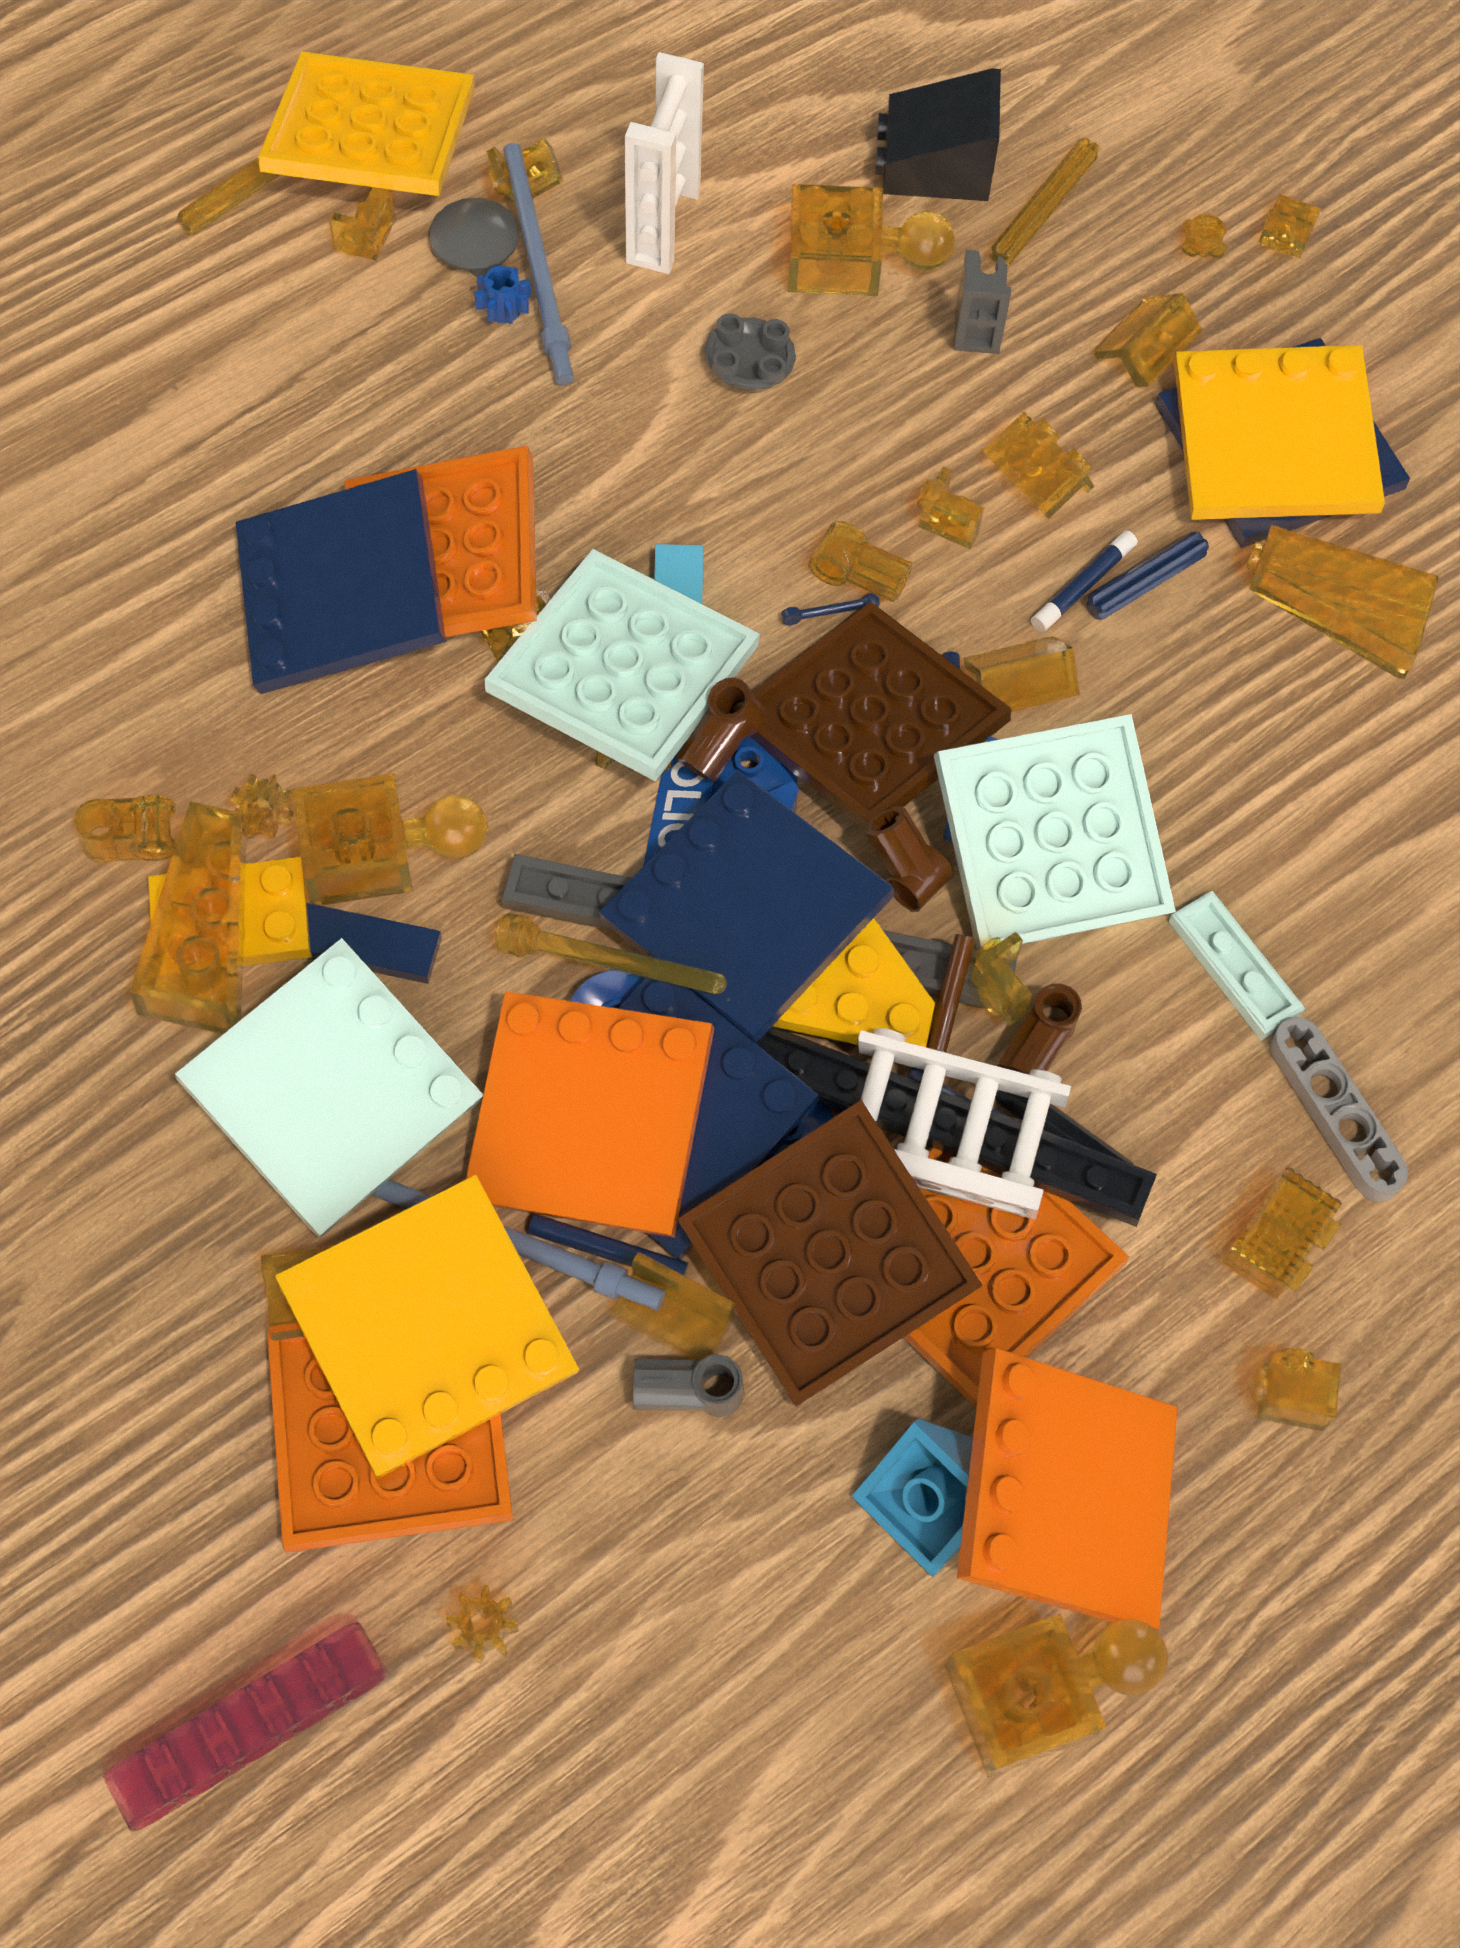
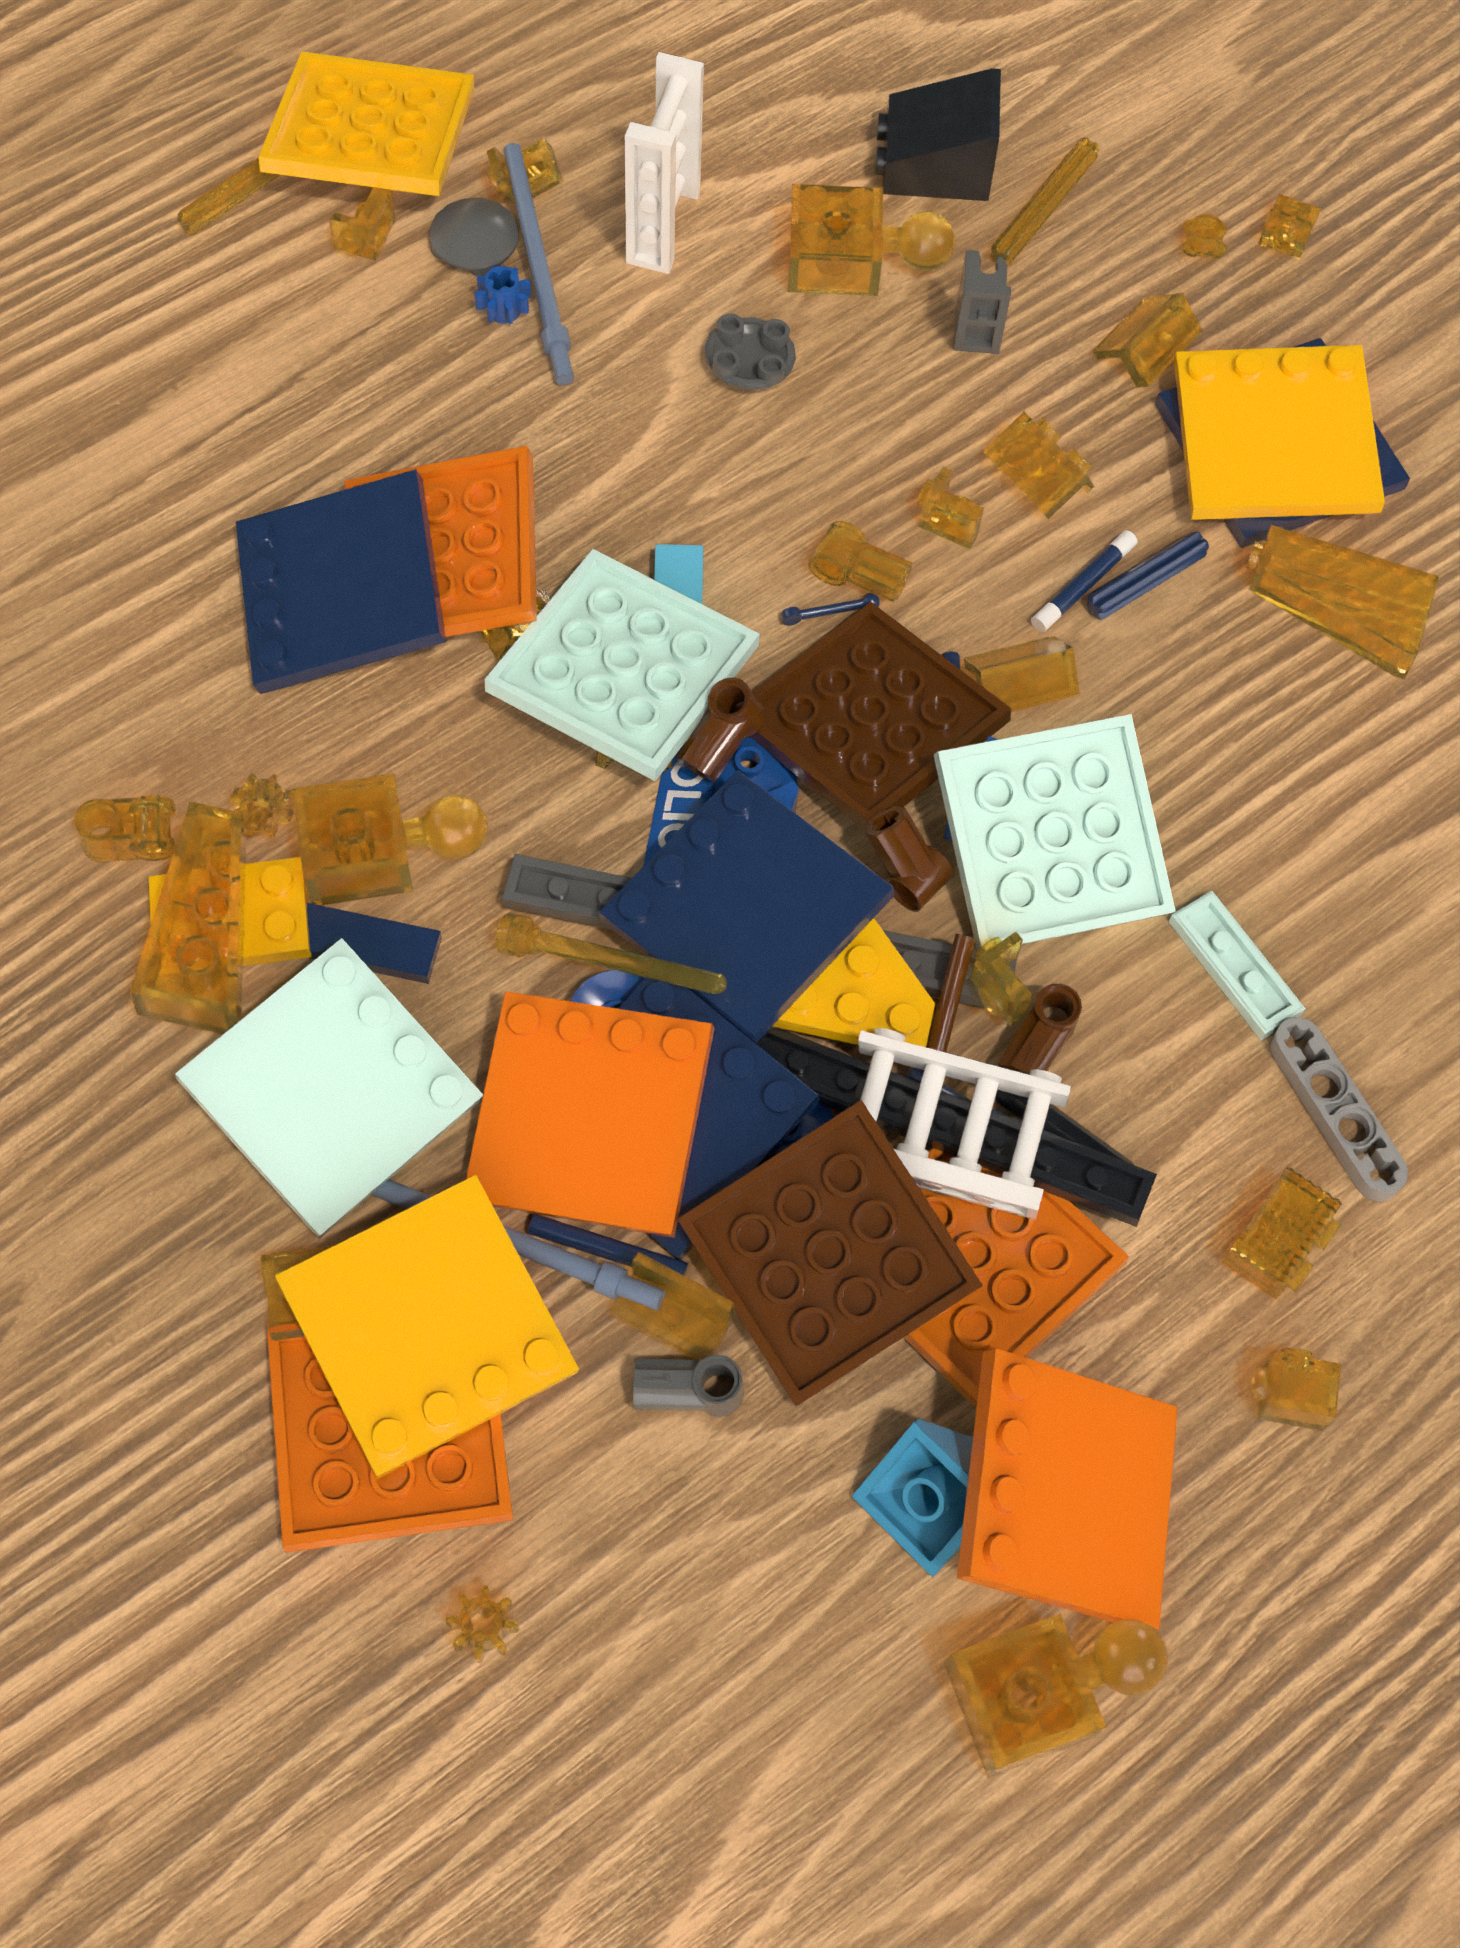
clear pink beam [103,1622,389,1832] -> none

